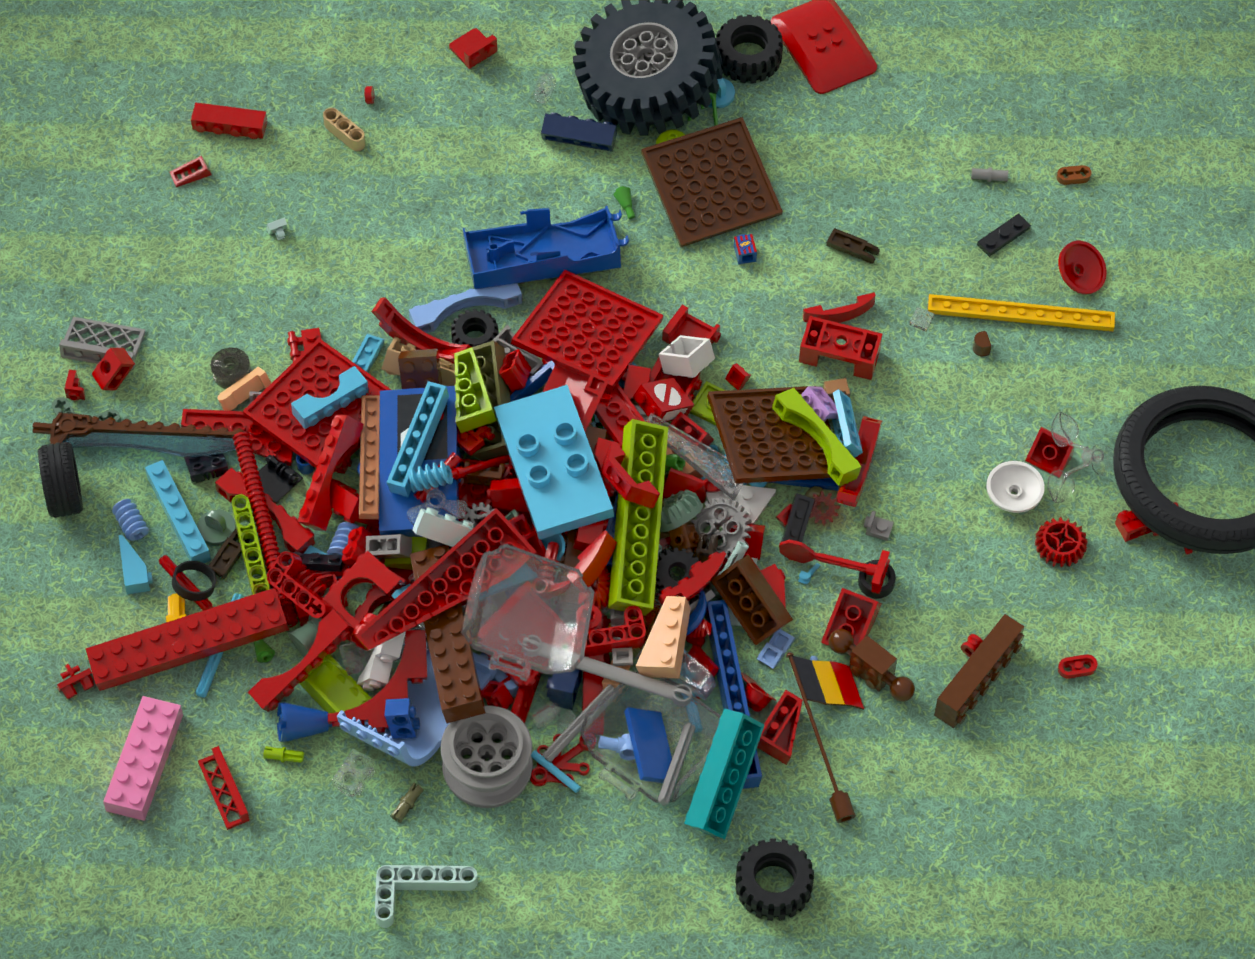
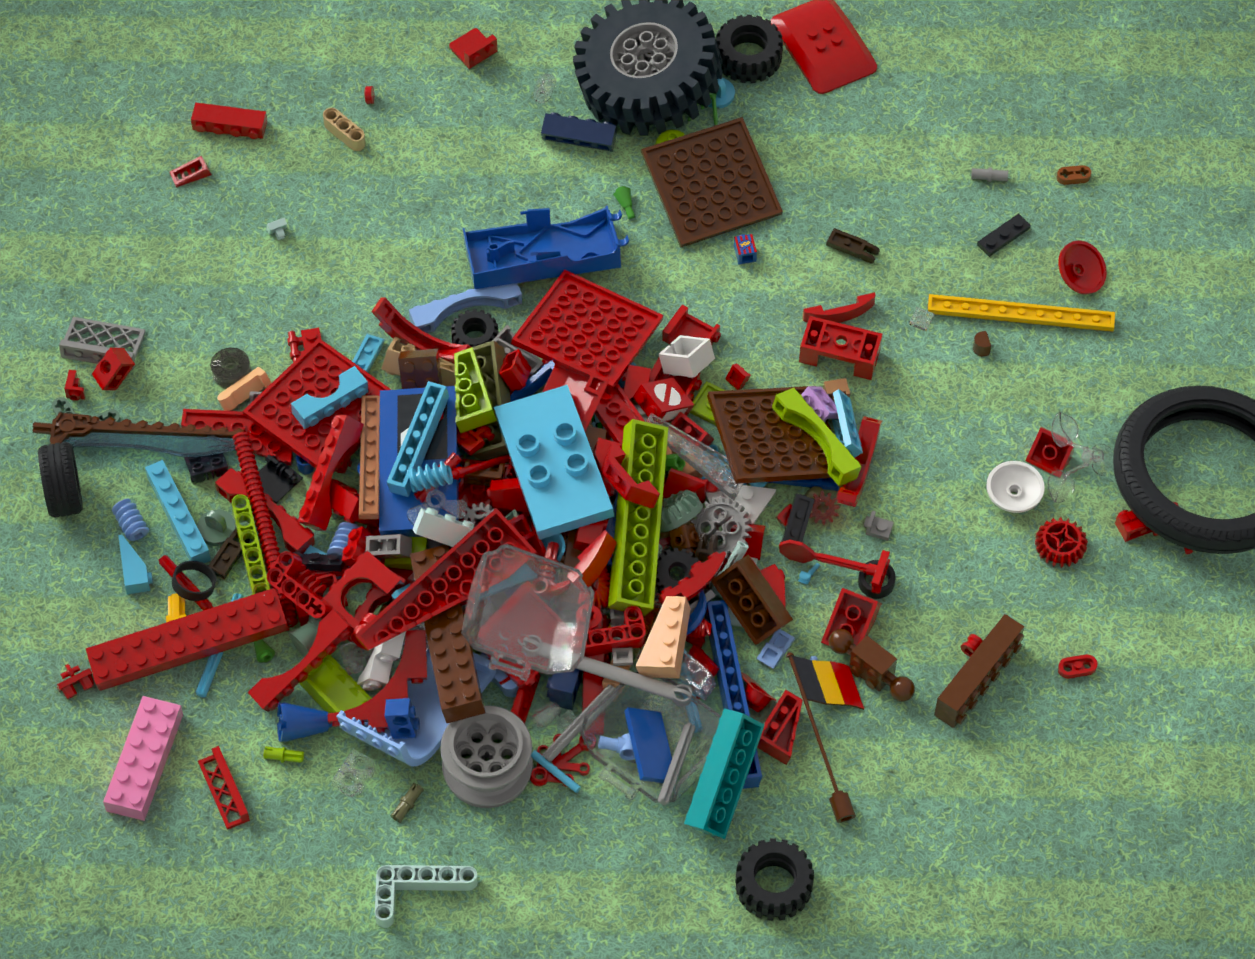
red brick [481,680,514,710] -> none

